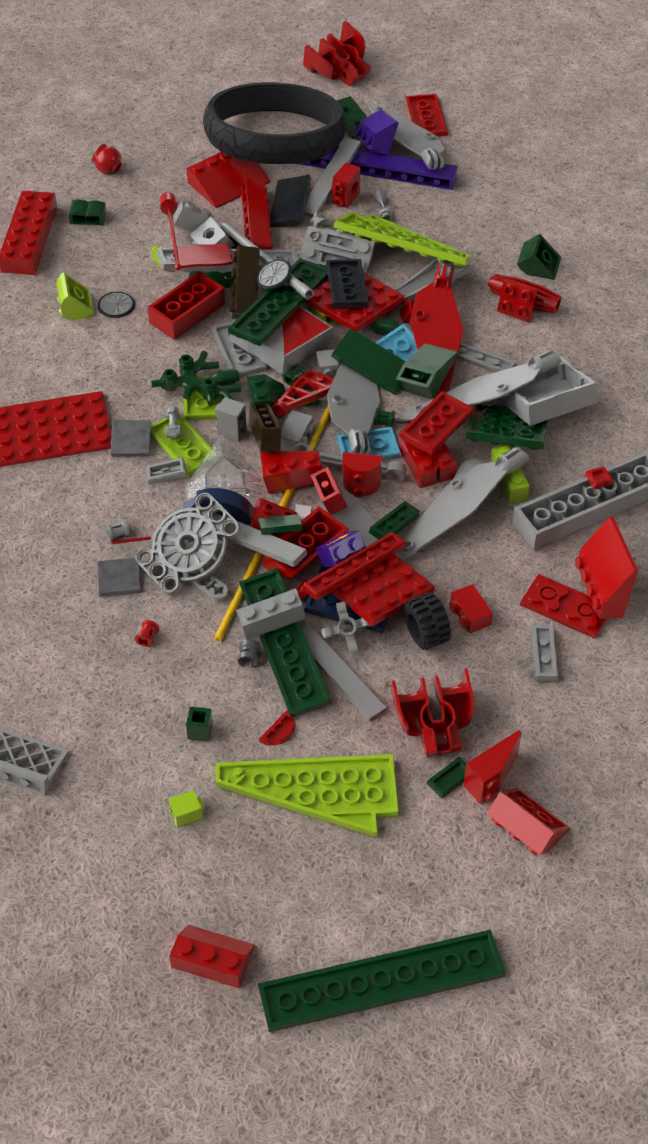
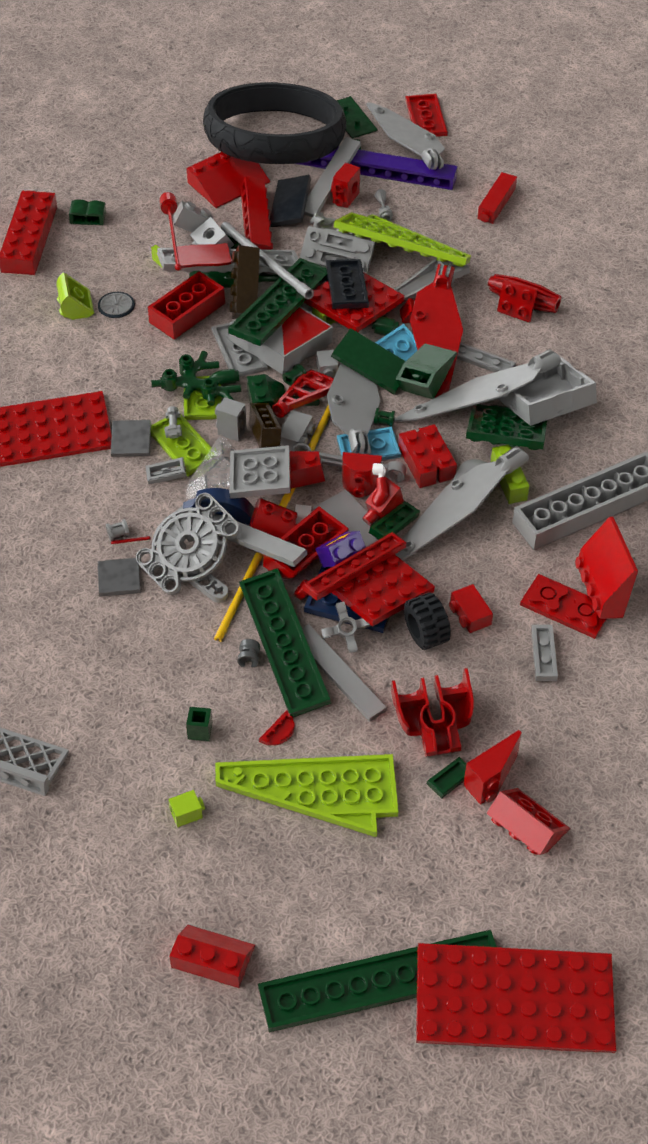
red piece [92,144,122,174] -> none
red bush [135,620,160,648] -> none
light grey brick [236,589,306,639] -> none
light grey wheel [257,259,292,290] -> none
dark green tile [258,514,302,535] -> none
red piece [303,21,371,86] -> none
red brick [310,467,348,515] -> none
dark purple slope [355,109,399,155] -> none
red piece [399,391,474,455] -> none
dark green slope [517,234,561,280] -> none
red tile [585,466,613,490] -> none
none -> light grey plate [229,445,291,499]
none -> red torso [362,463,404,526]
none -> red plate [416,943,616,1053]
none -> red brick [477,172,517,224]

